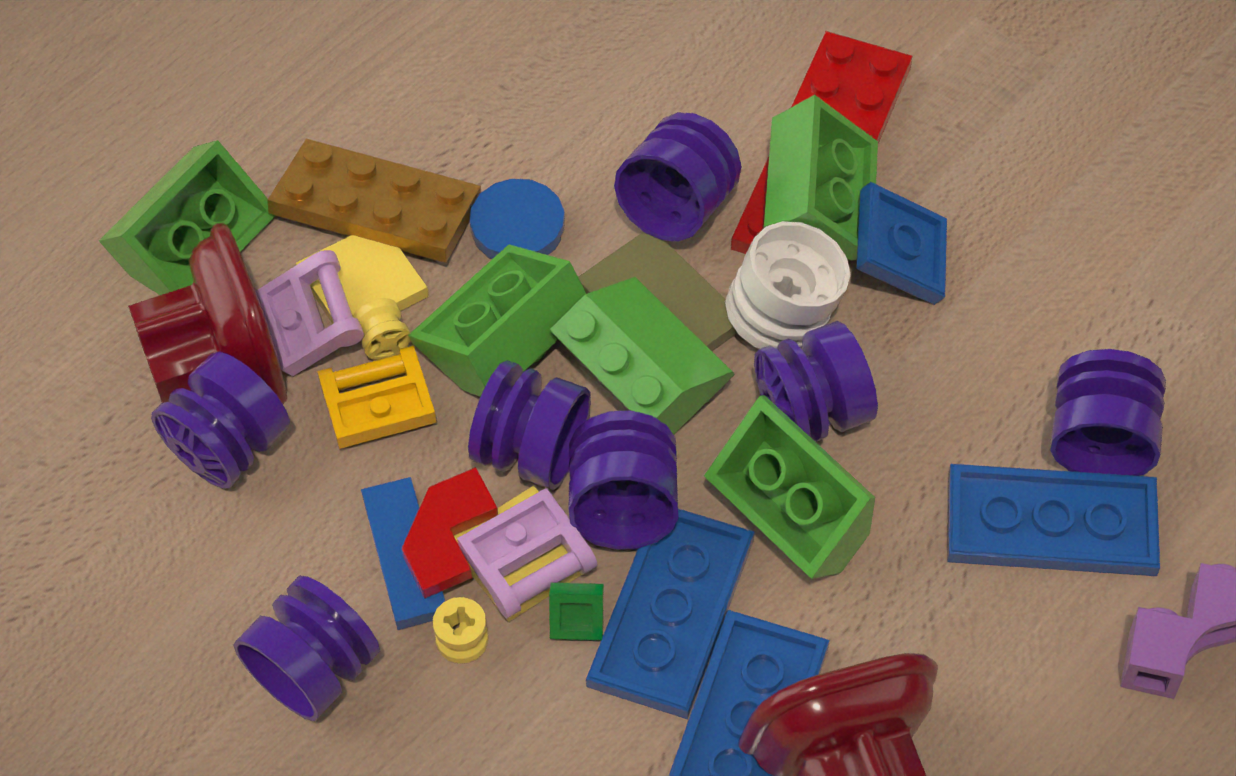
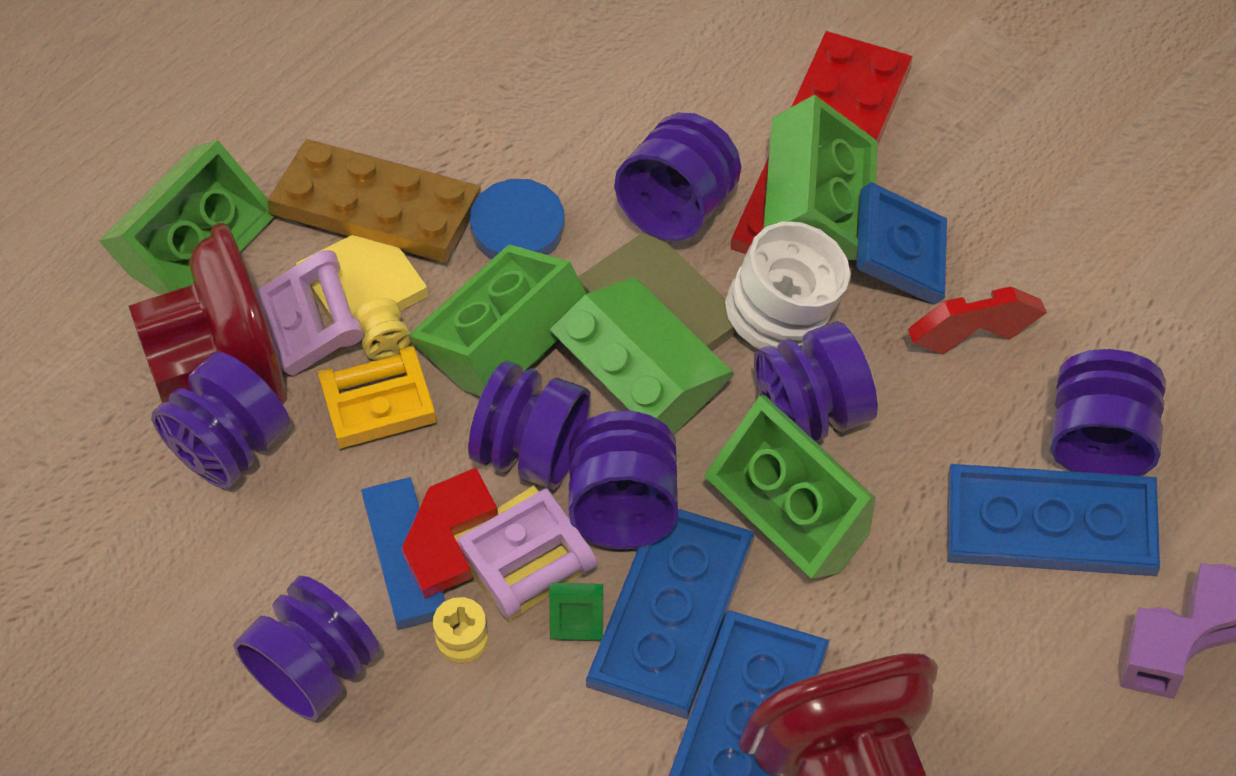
none -> red tile [908,286,1047,354]

